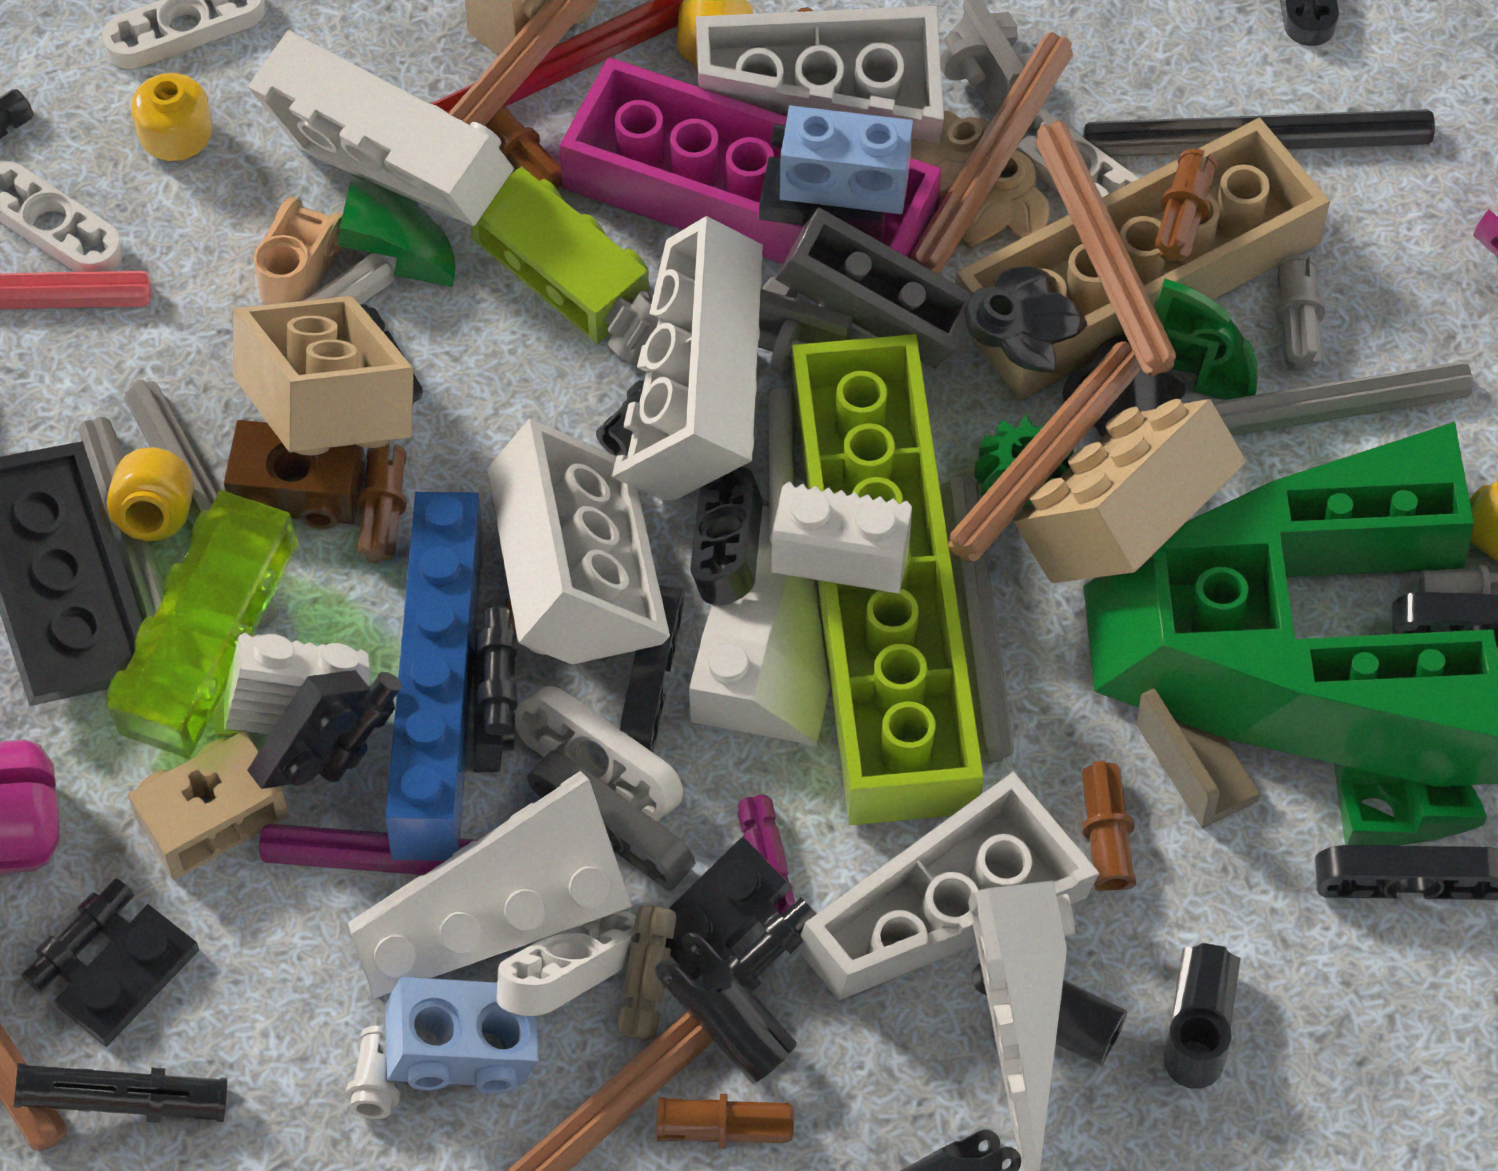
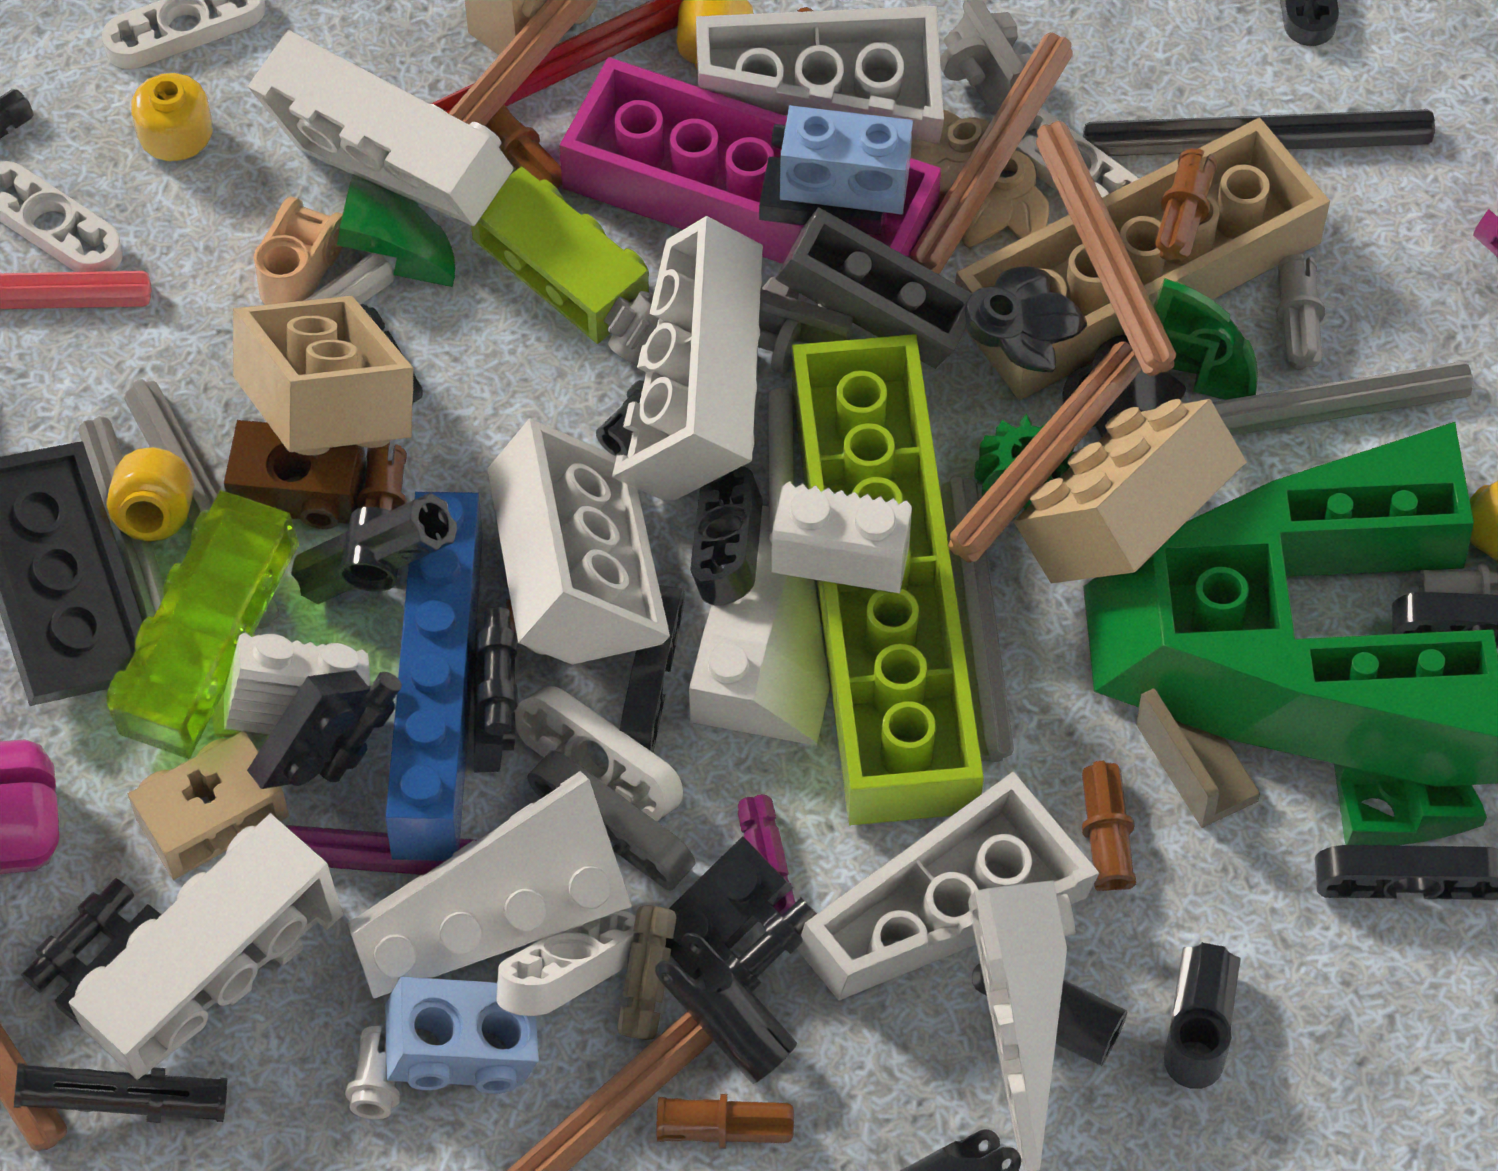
none -> white wedge [68,813,343,1080]
none -> black piece [291,493,457,604]

